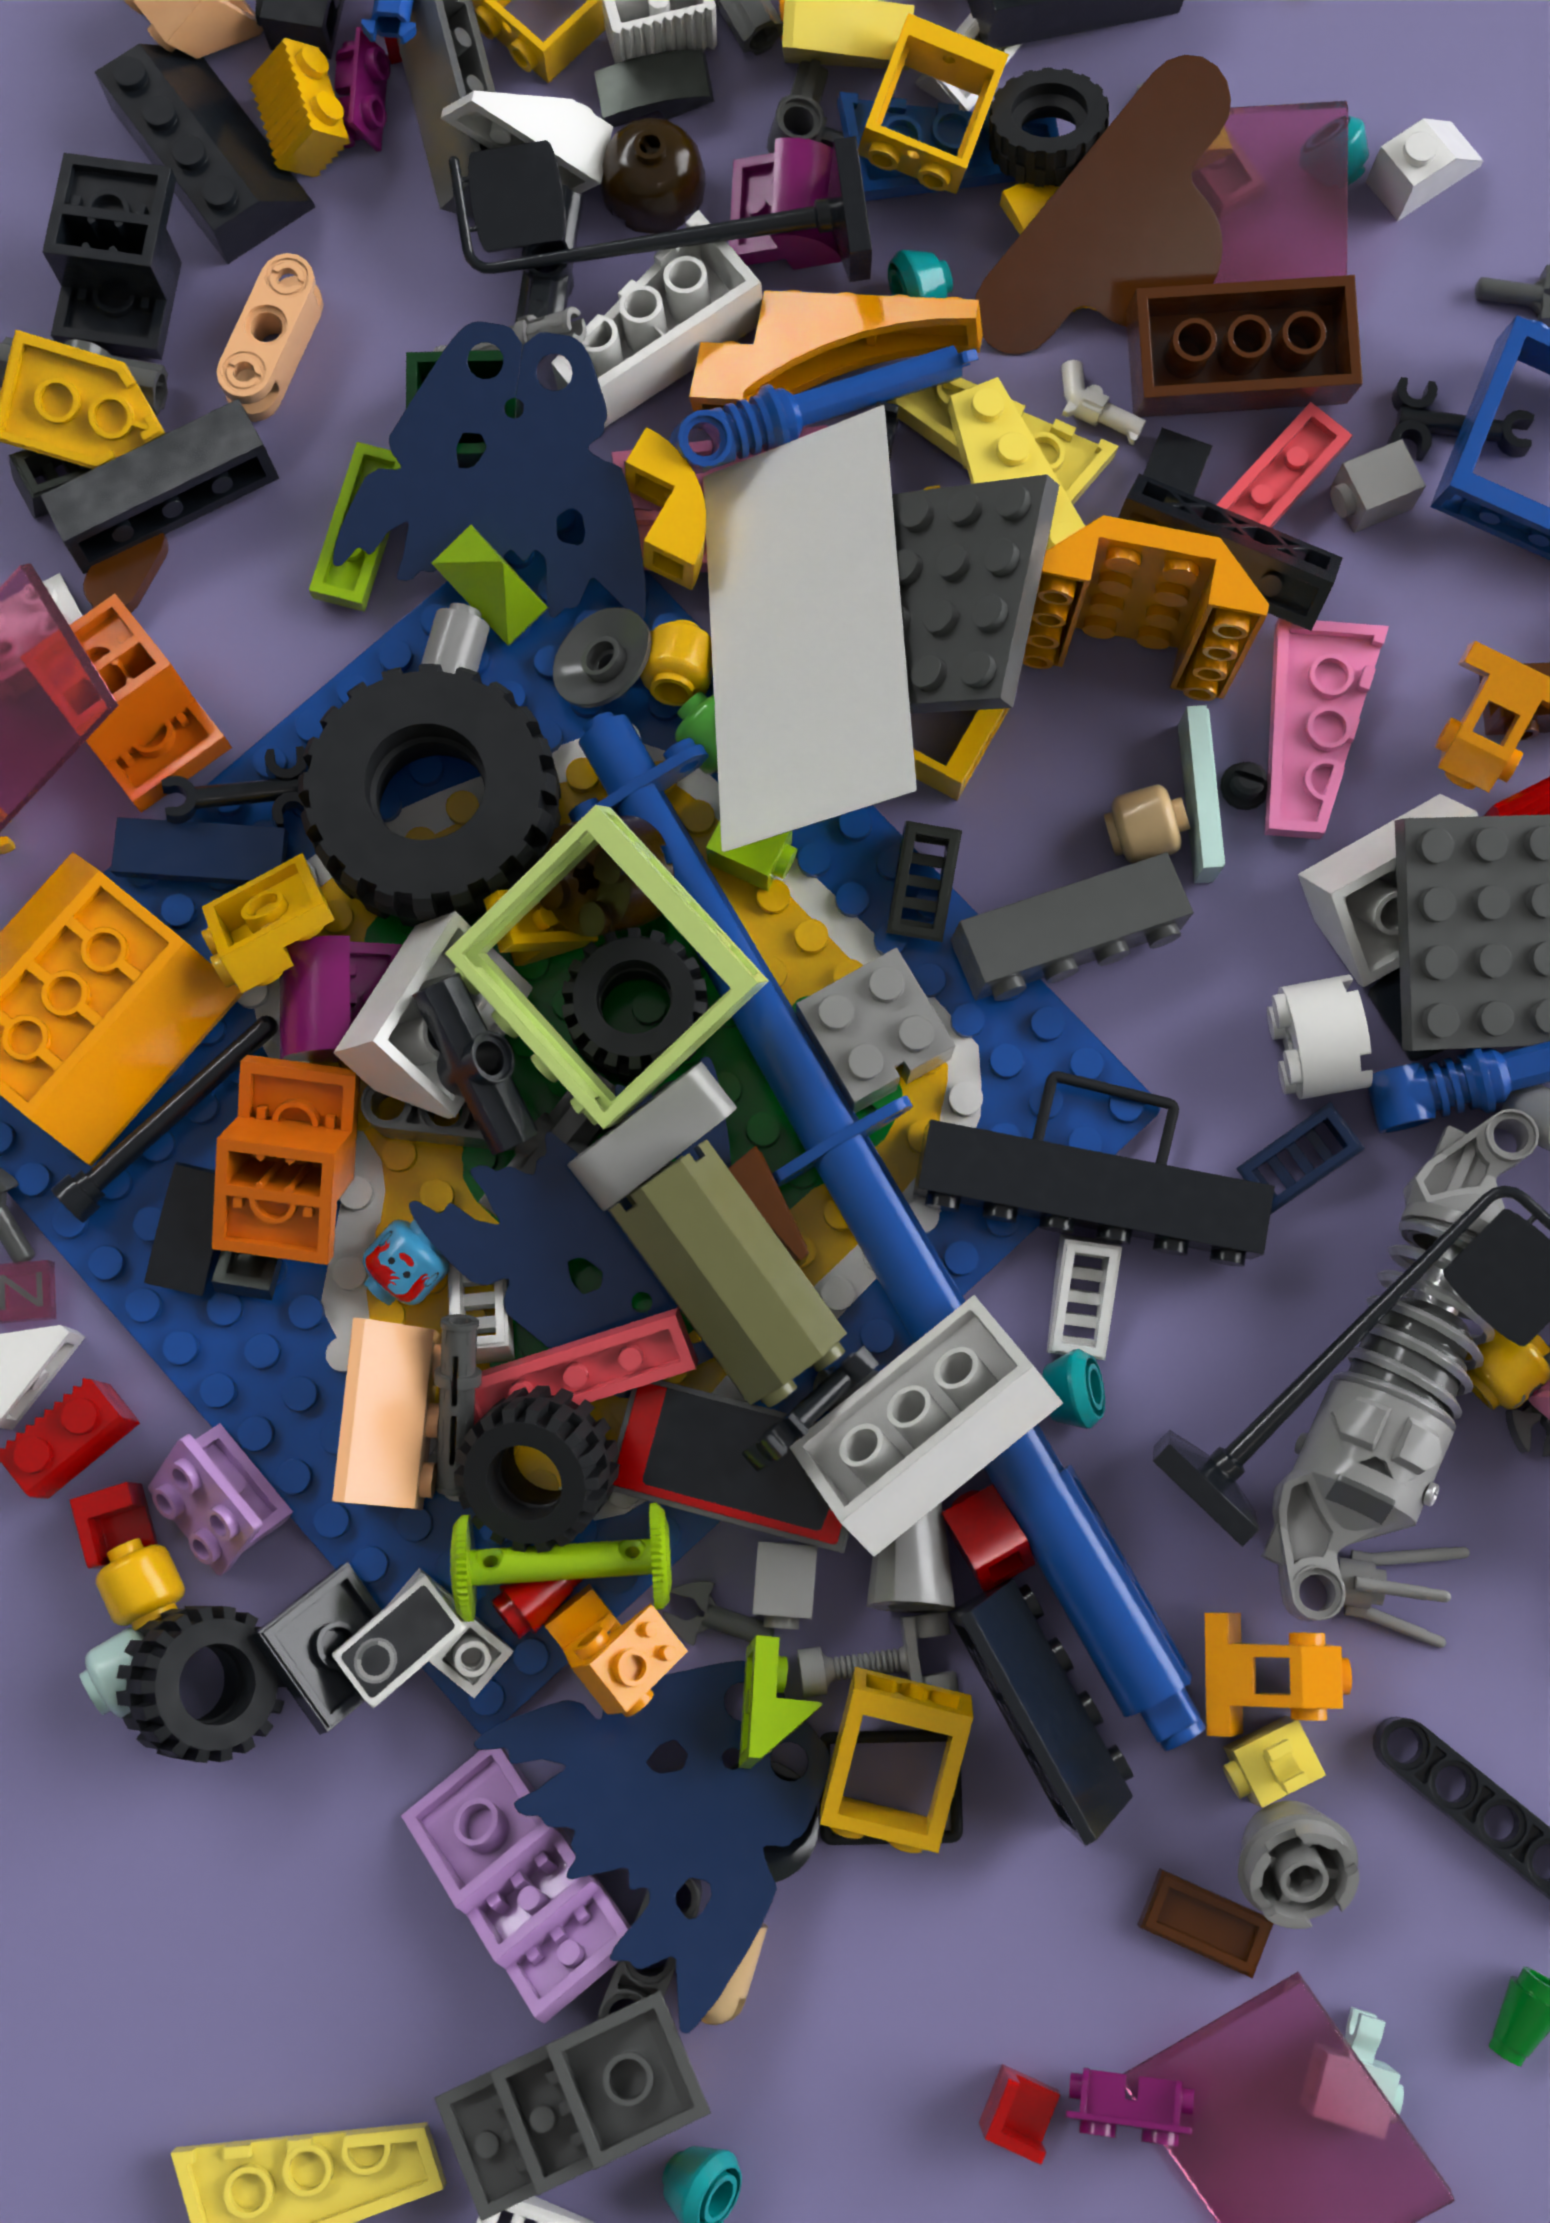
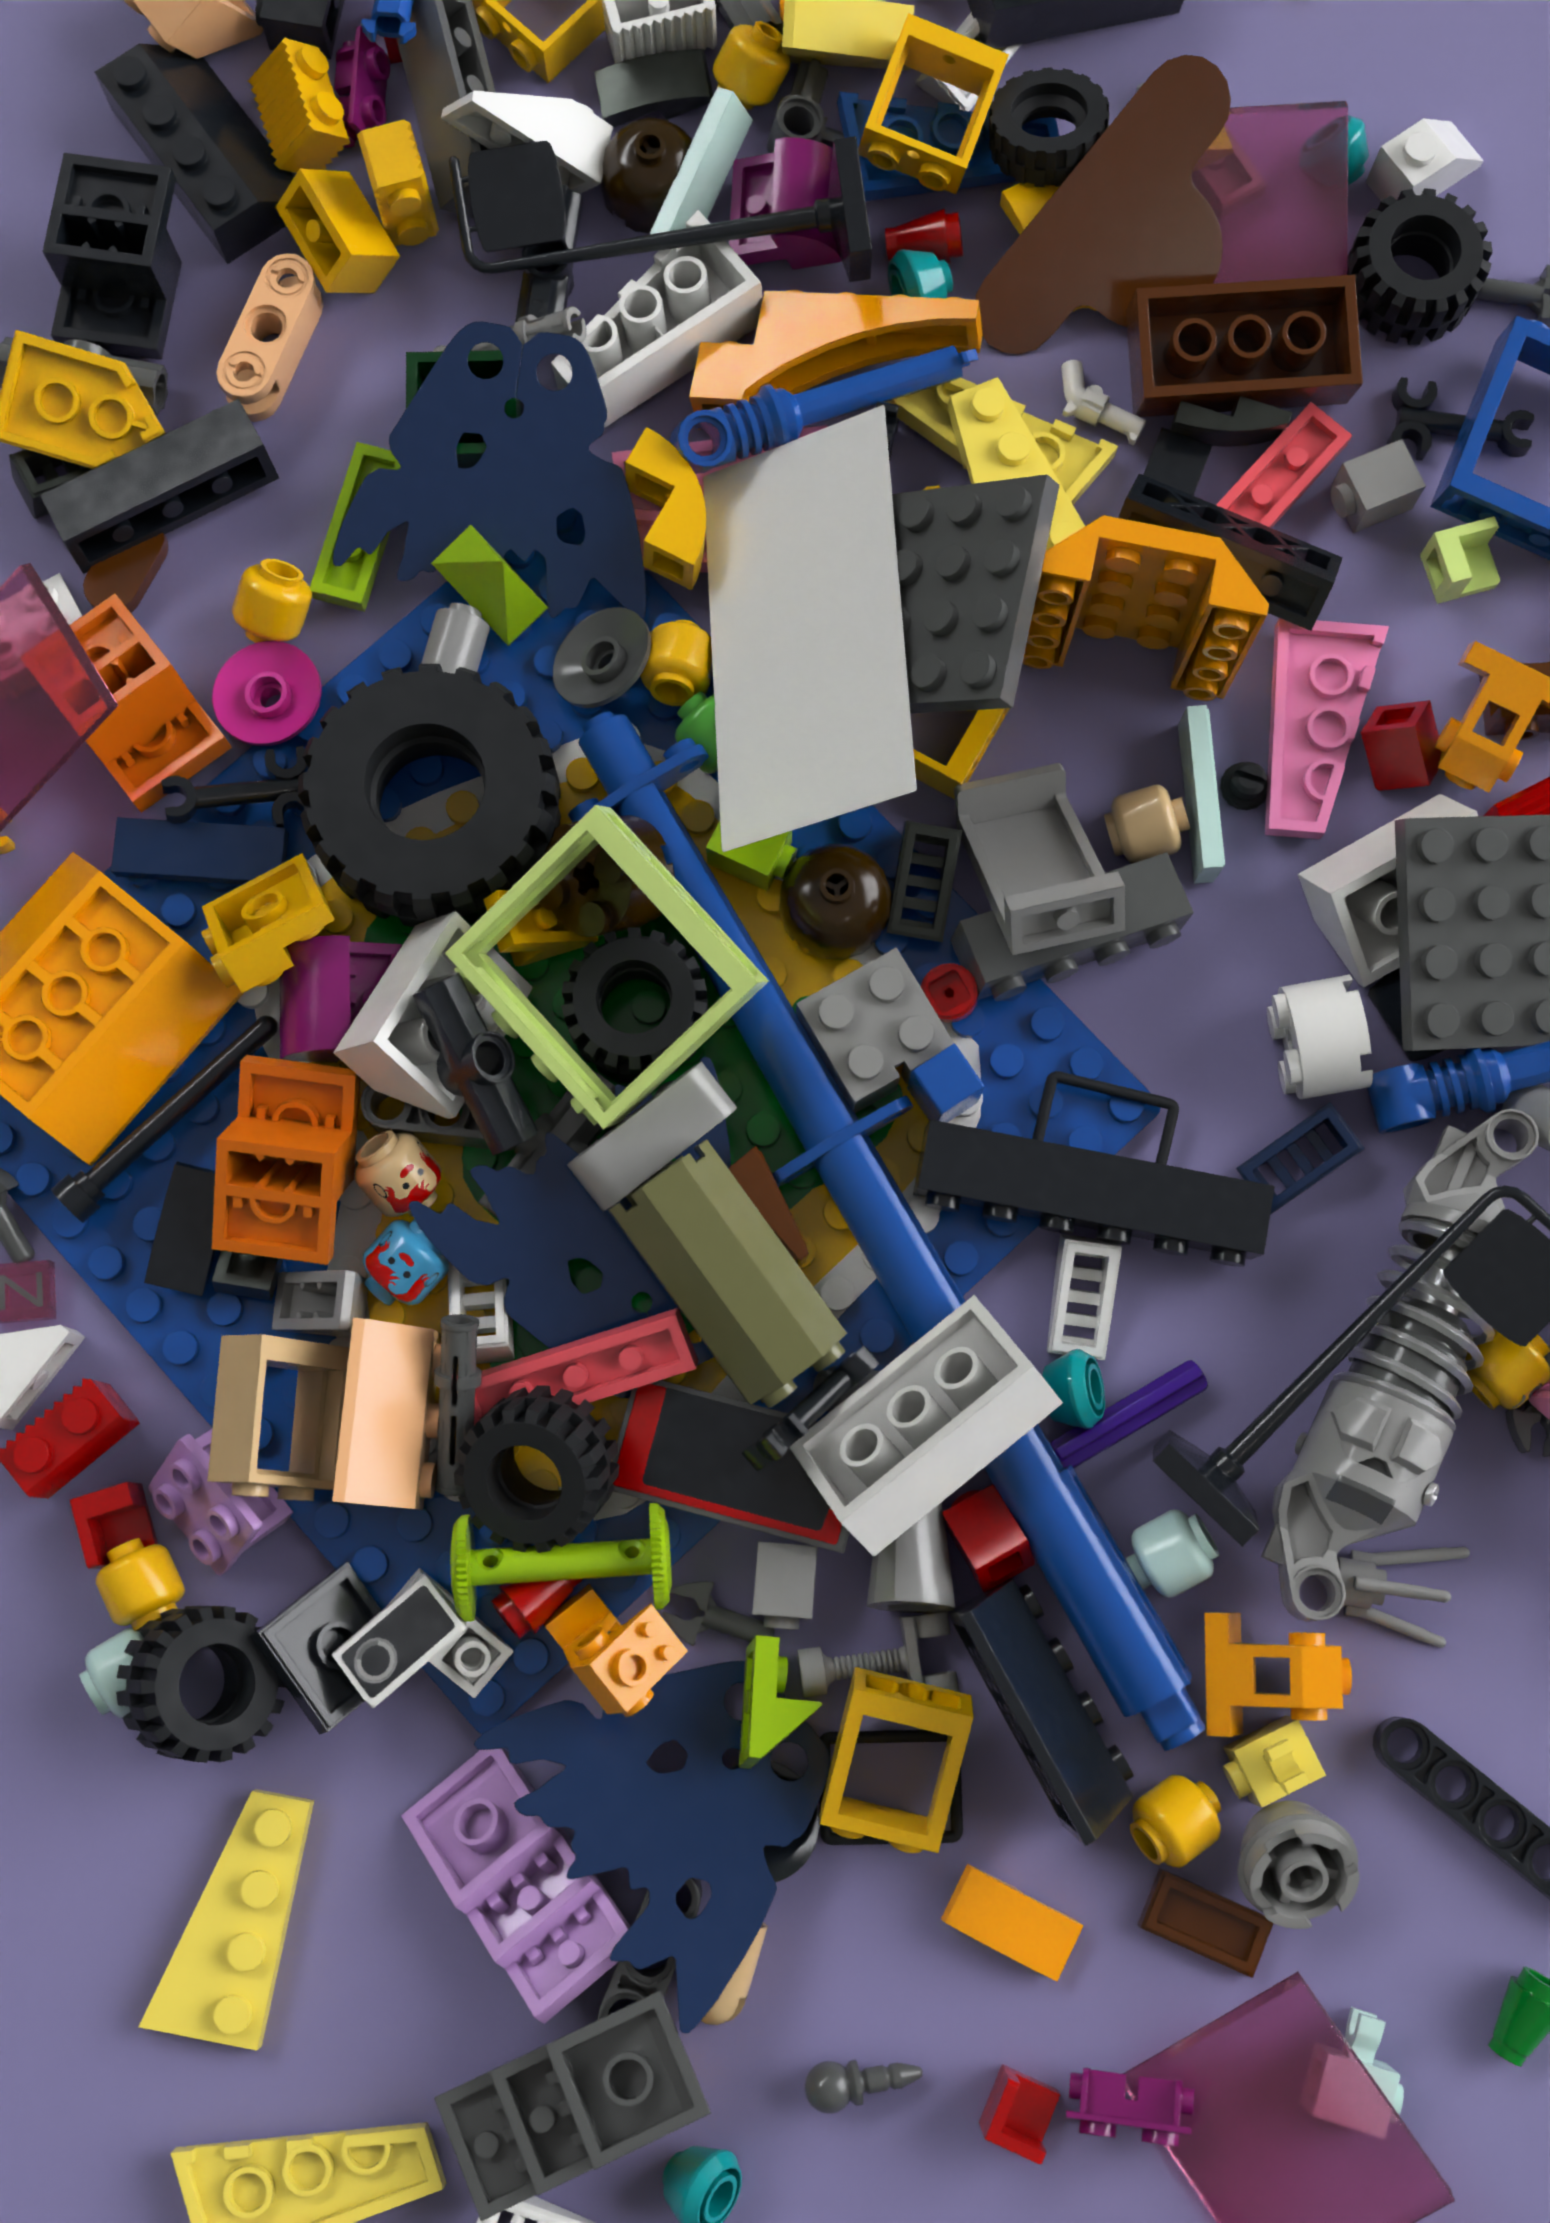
none -> light yellow wing [138,1789,314,2051]
none -> tan window [207,1334,350,1501]
none -> dark pink dish [212,641,322,746]
none -> yellow head [232,559,312,643]
none -> light grey slope [271,1270,368,1338]
none -> yellow brick [275,168,400,293]
none -> tan head [354,1130,442,1217]
none -> yellow brick [357,119,439,246]
none -> light aqua tile [650,87,753,234]
none -> yellow head [713,21,791,110]
none -> dark brown cylinder [779,843,892,960]
none -> dark grey bar [805,2060,923,2114]
none -> red cone [885,208,963,264]
none -> blue piece [907,1043,985,1123]
none -> red tile [921,963,978,1023]
none -> light orange slope [941,1863,1084,1981]
none -> light grey panel [954,763,1125,956]
none -> dark purple axle [1050,1360,1208,1469]
none -> light aqua head [1126,1509,1219,1598]
none -> yellow head [1130,1774,1221,1868]
none -> pearl dark grey slope [1170,396,1293,446]
none -> black tyre [1342,188,1493,345]
none -> red panel [1361,700,1442,791]
none -> yellowish green panel [1420,517,1500,604]

